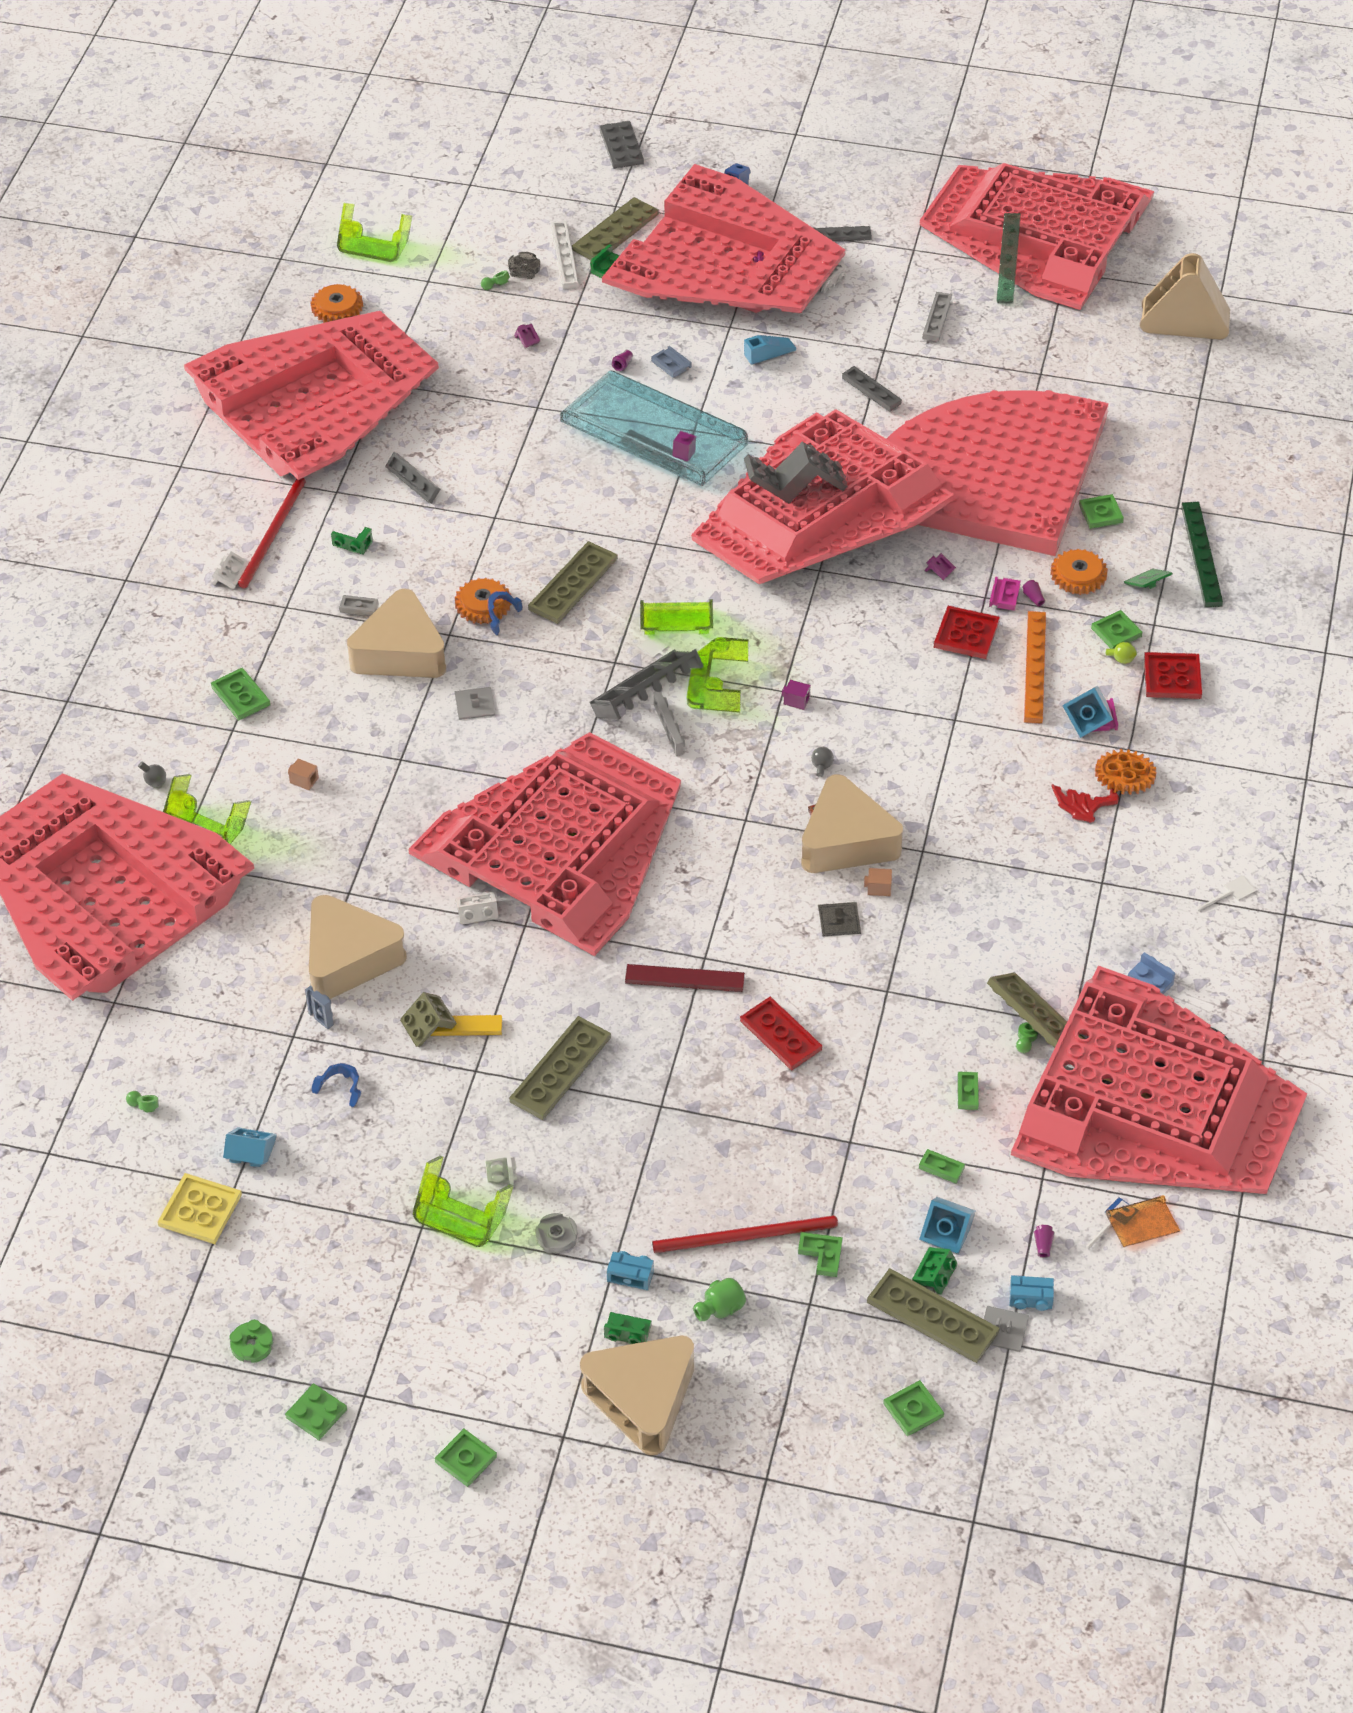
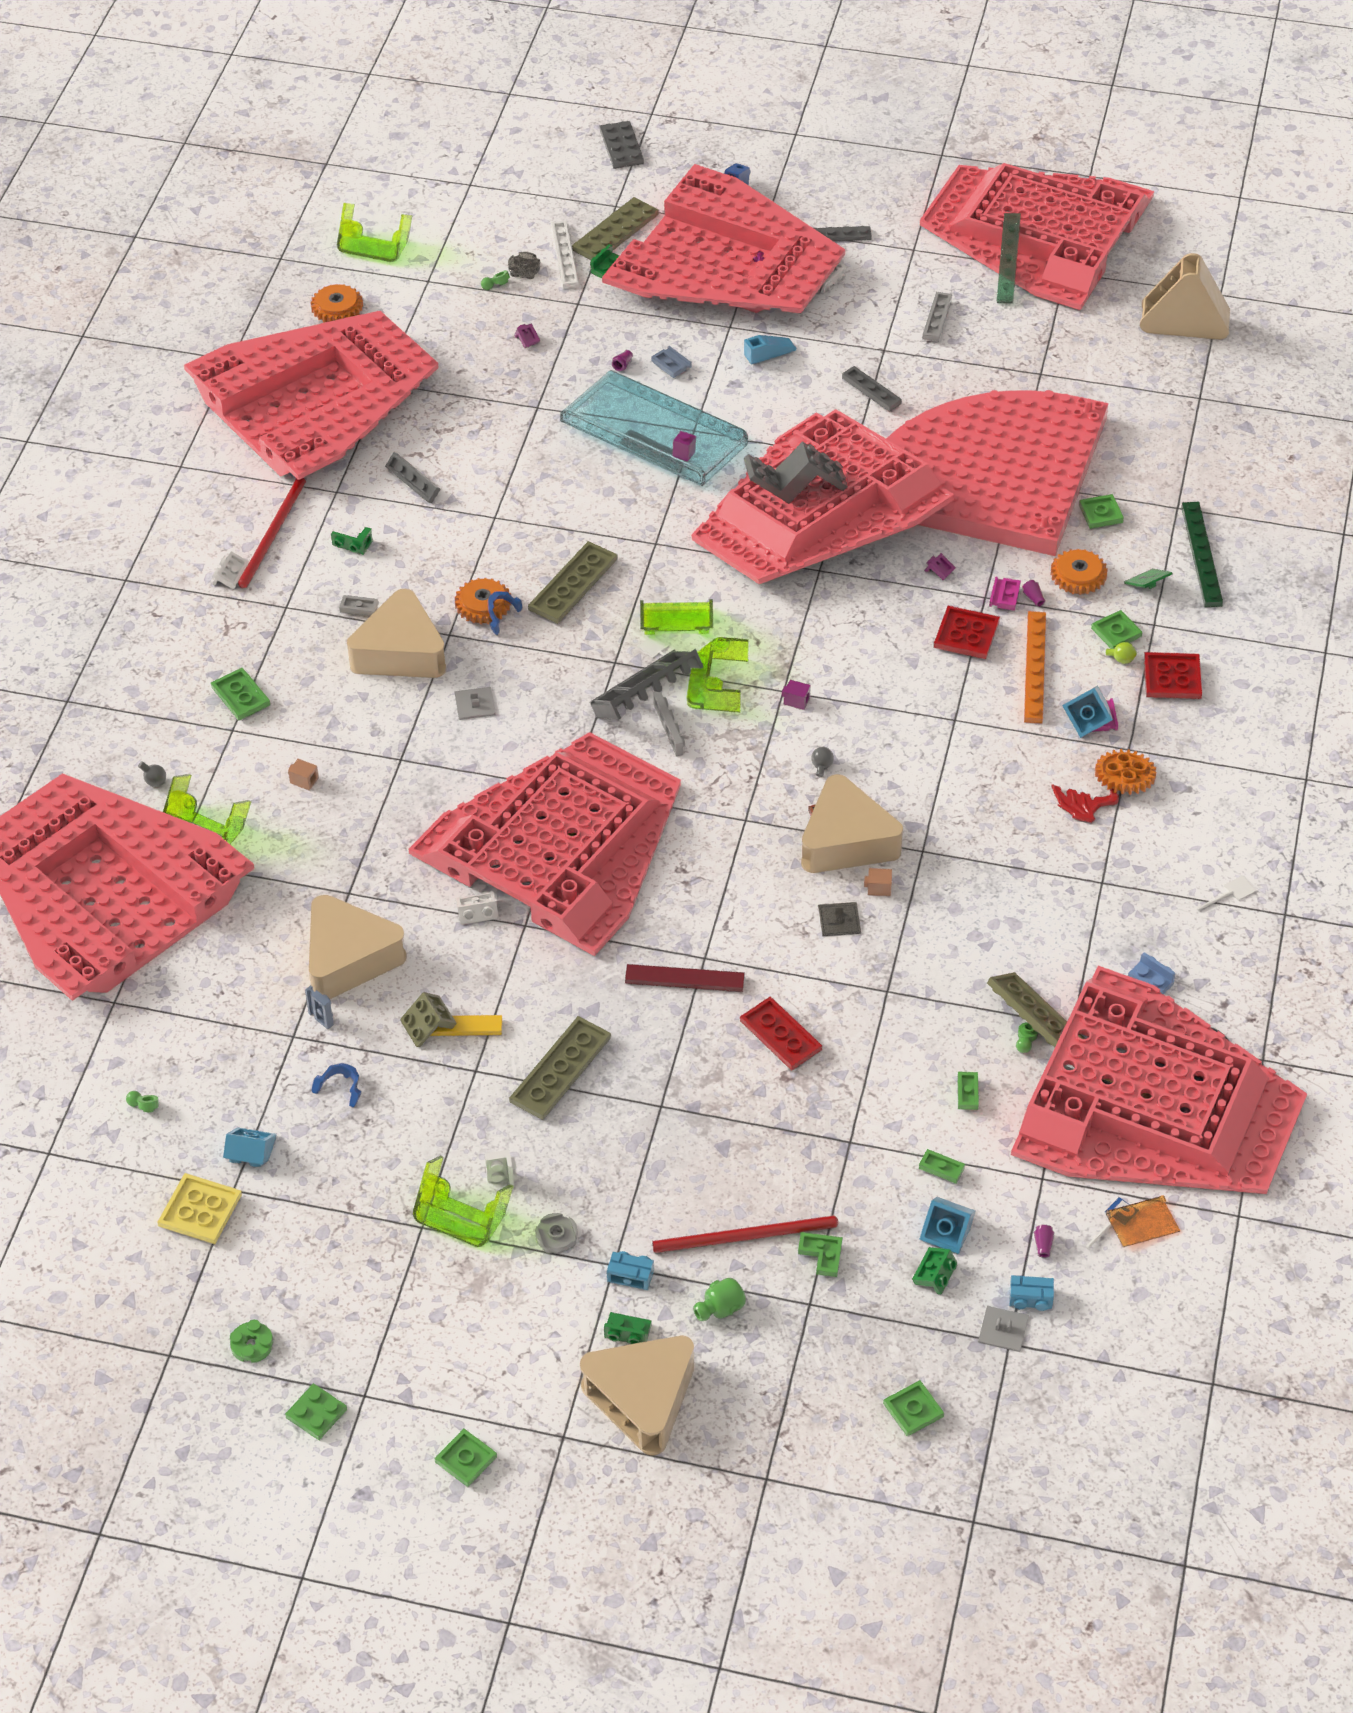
olive plate [867,1268,1000,1363] -> none

